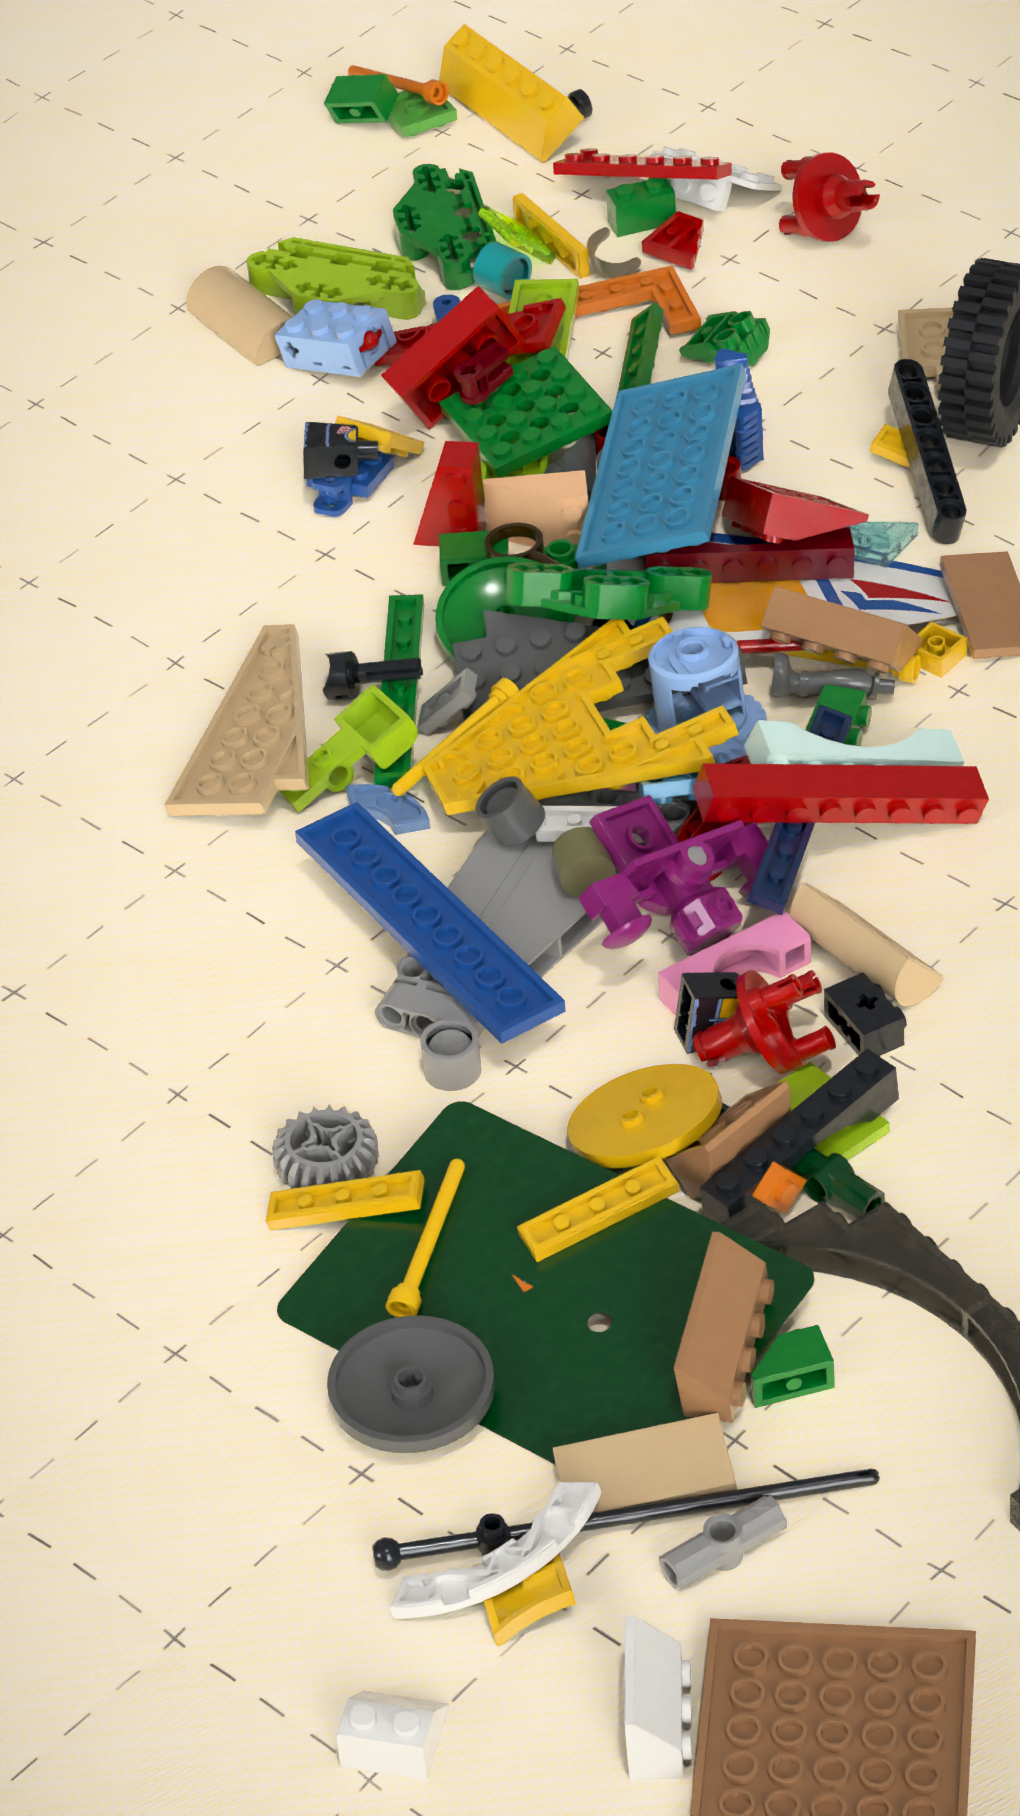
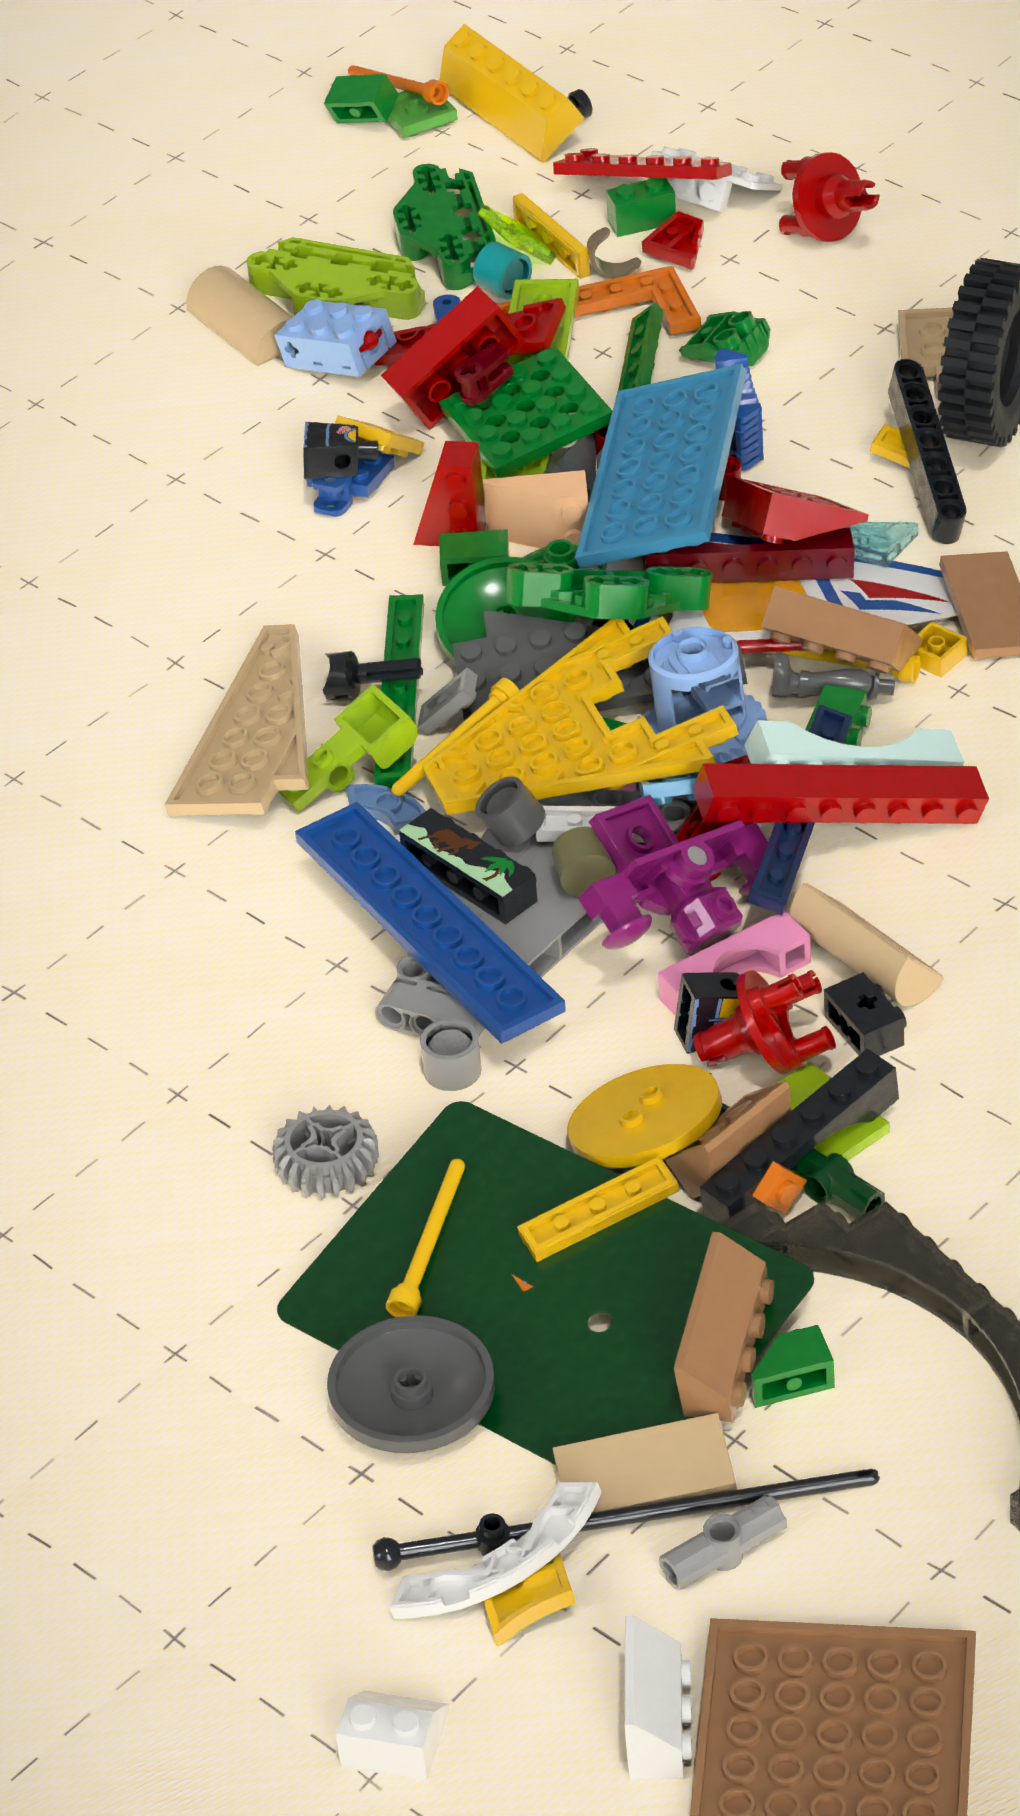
yellow tile [265,1170,425,1230] -> none
dark brown piece [485,522,561,564] -> none
none -> black brick [399,808,538,925]

